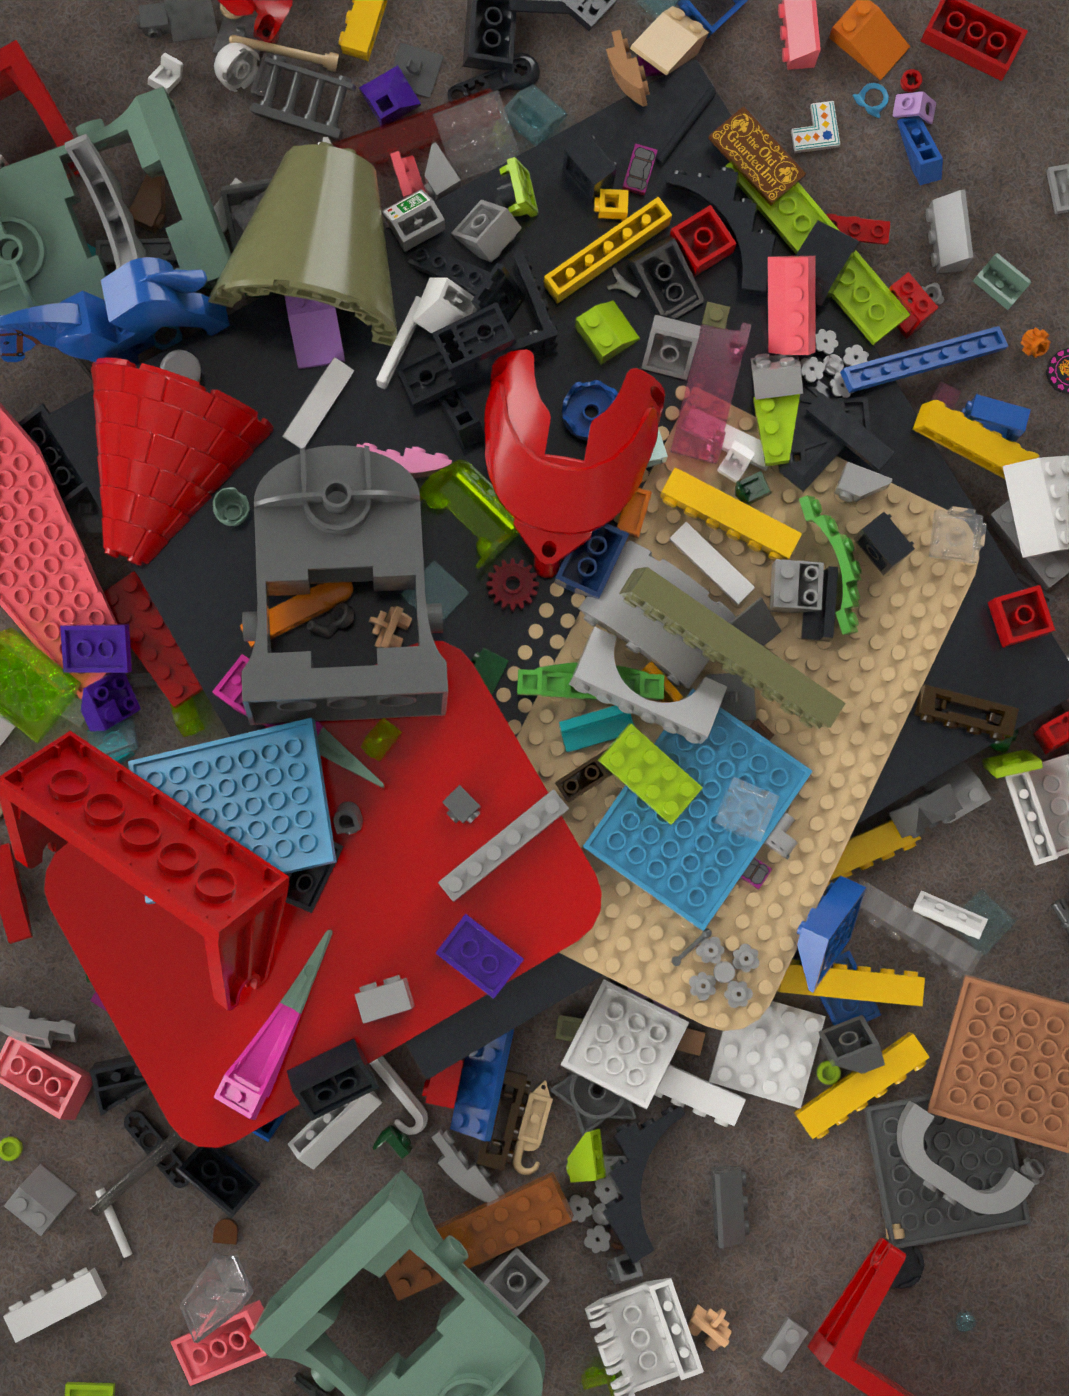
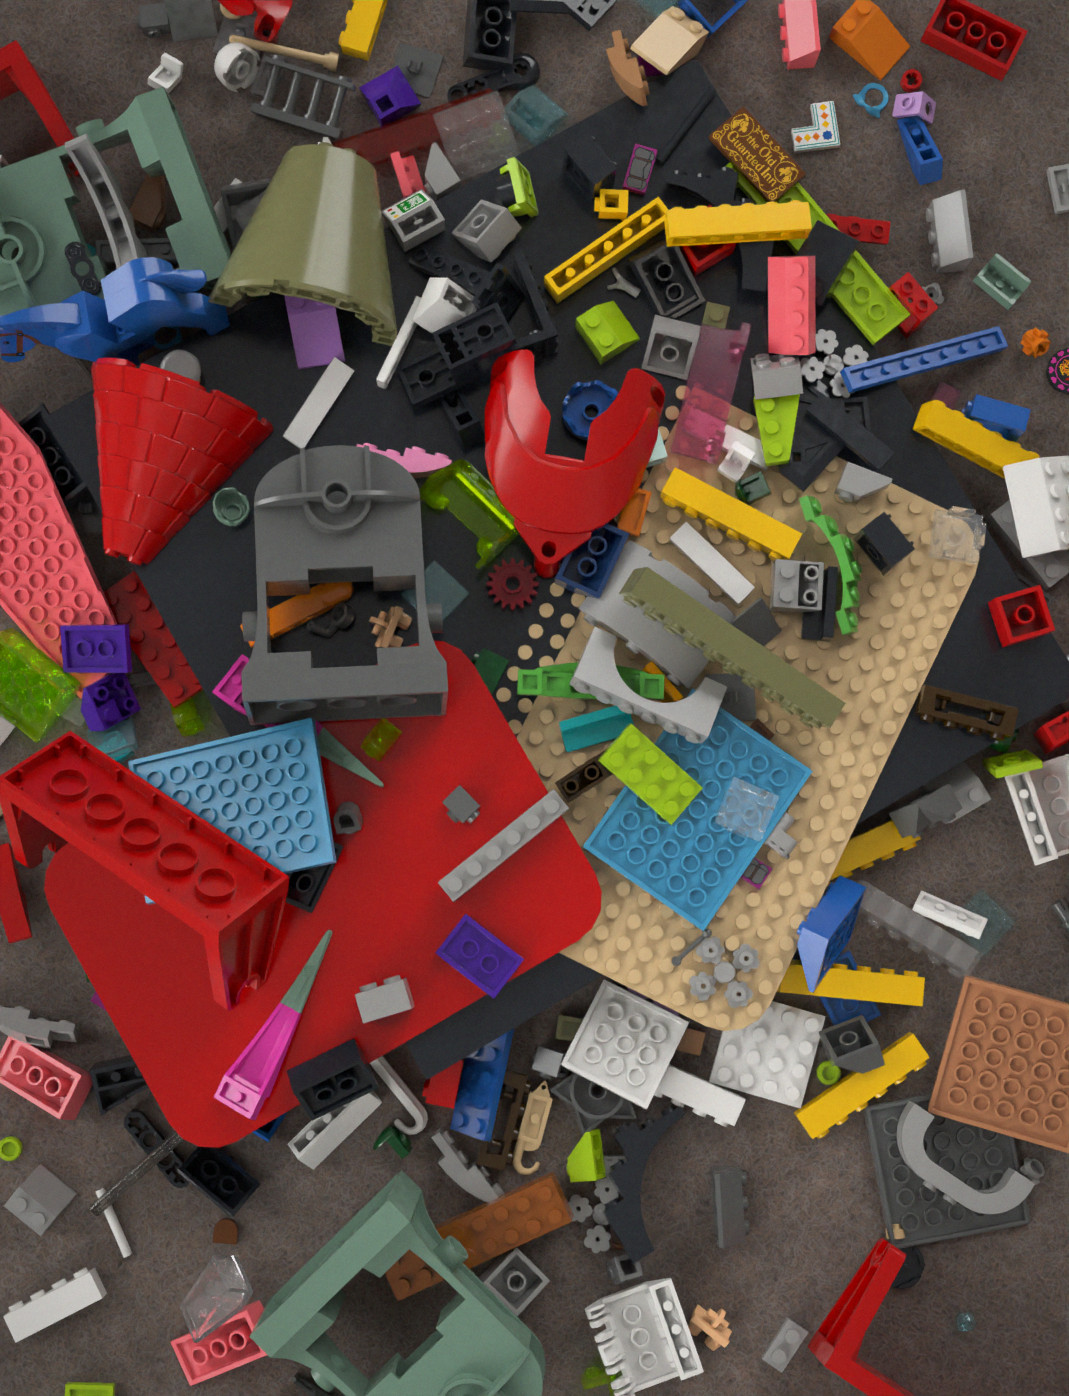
none -> black piece [64,242,102,296]
none -> brick [532,1046,568,1079]
none -> yellow brick [664,200,812,247]

